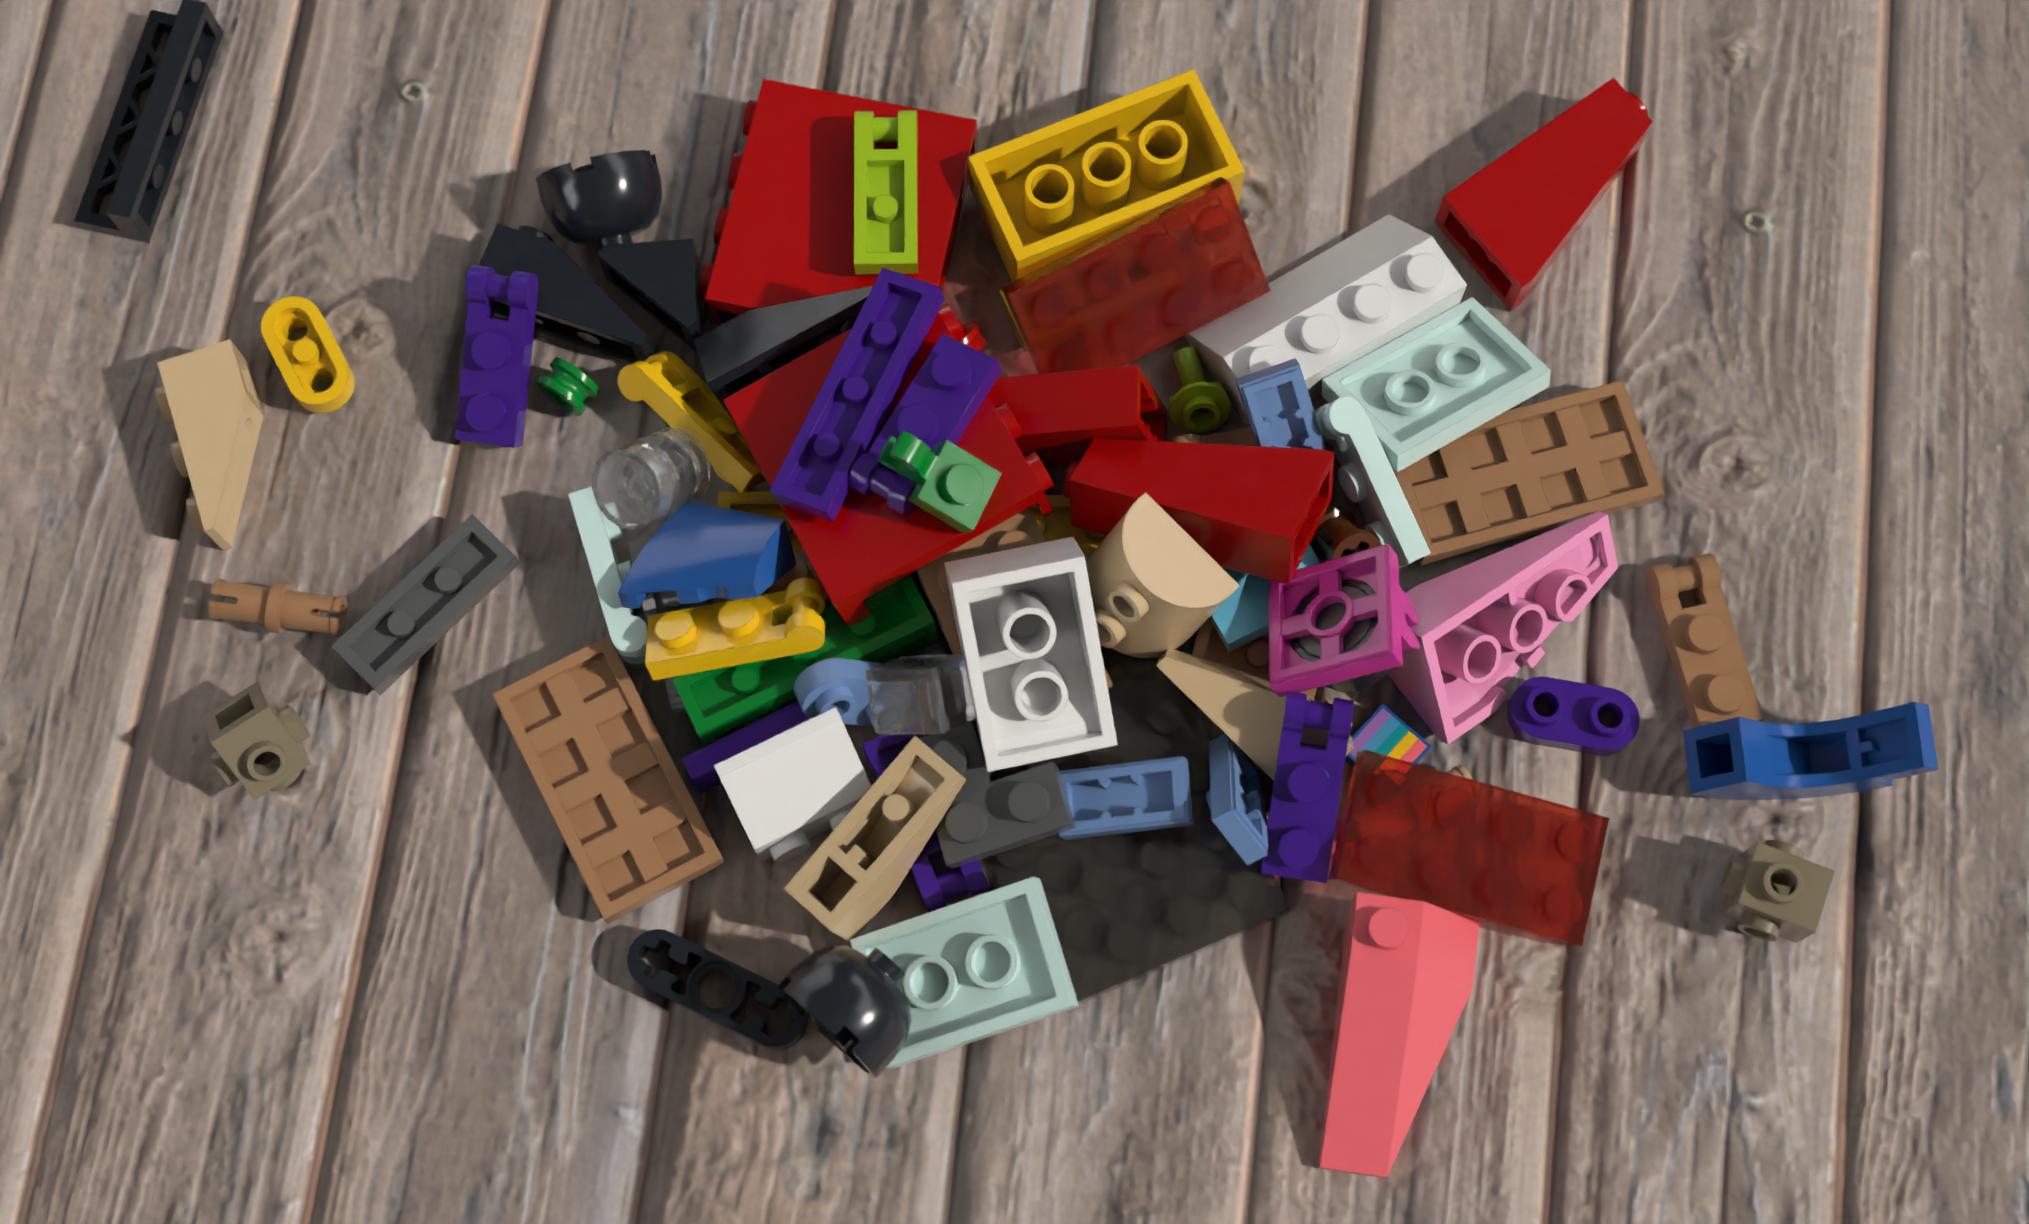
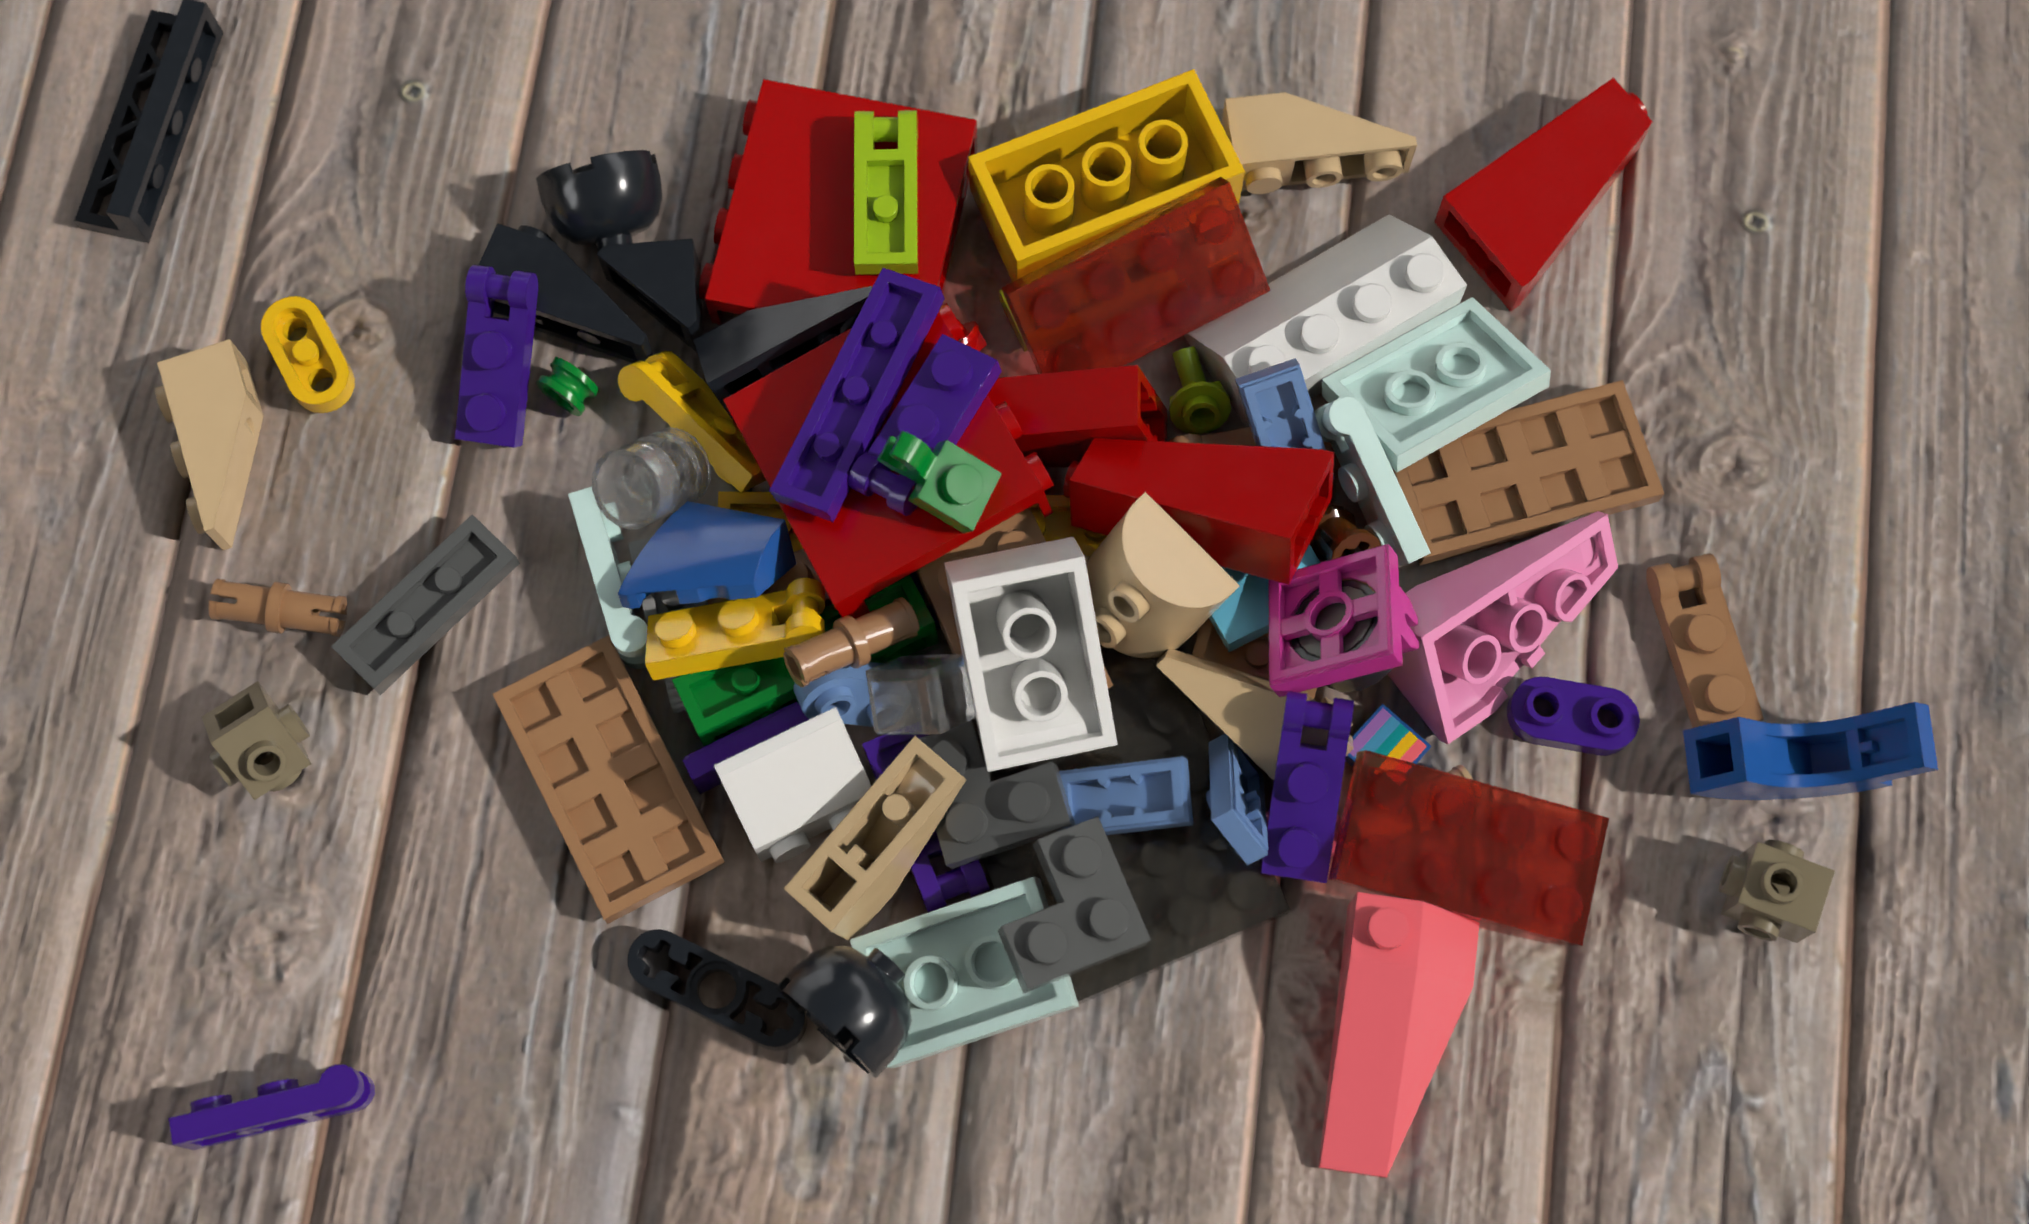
none -> dark purple plate [169,1064,375,1150]
none -> medium nougat pin [783,597,919,687]
none -> dark grey plate [998,817,1151,994]
none -> tan slope [1221,92,1417,194]

